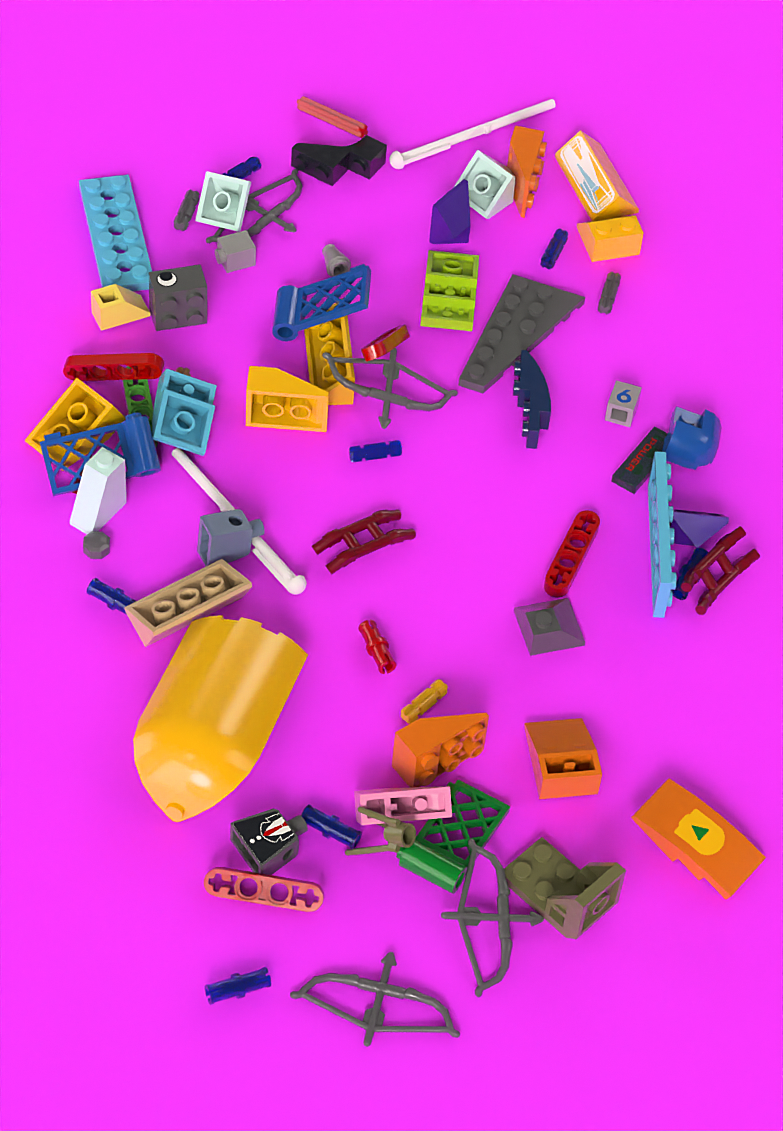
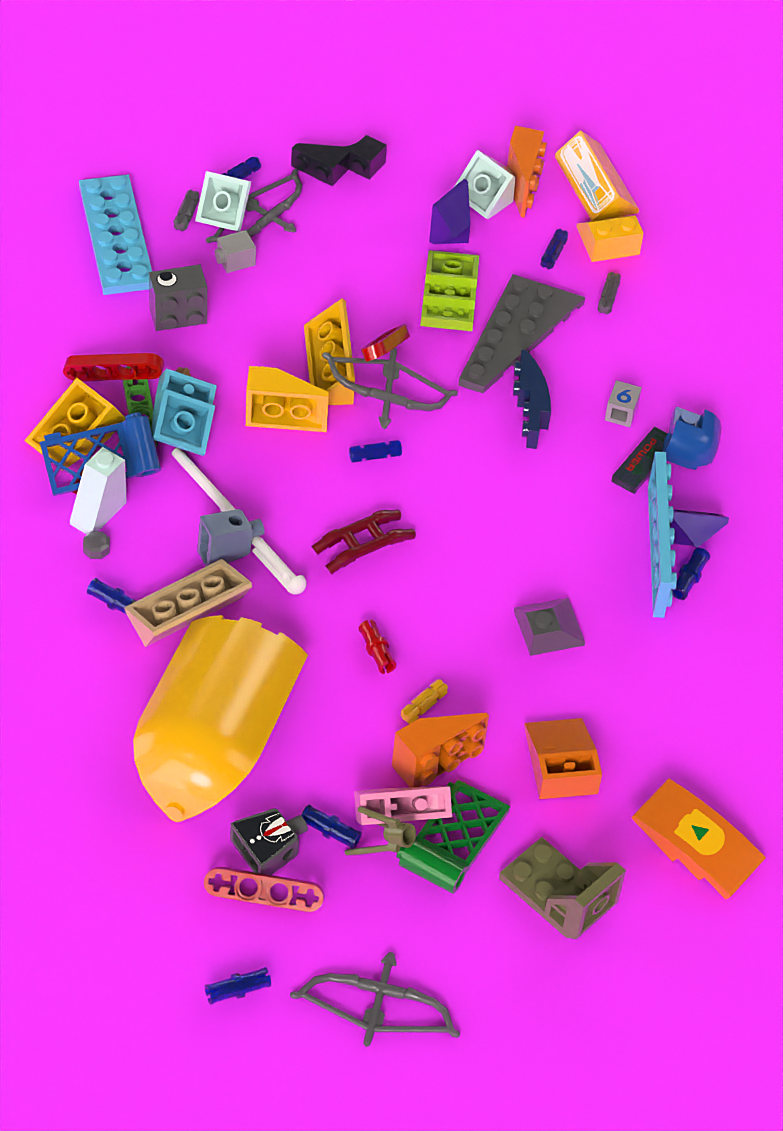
light yellow slope [91,284,150,331] -> none
blue piece [272,264,372,341] -> none
axle [296,96,368,138] -> none
light grey cone [322,244,351,277] -> none
white bar [389,99,556,169] -> none
dark grey piece [441,838,544,997] -> none
red beam [544,510,600,598] -> none
dark red piece [681,526,760,615] -> none

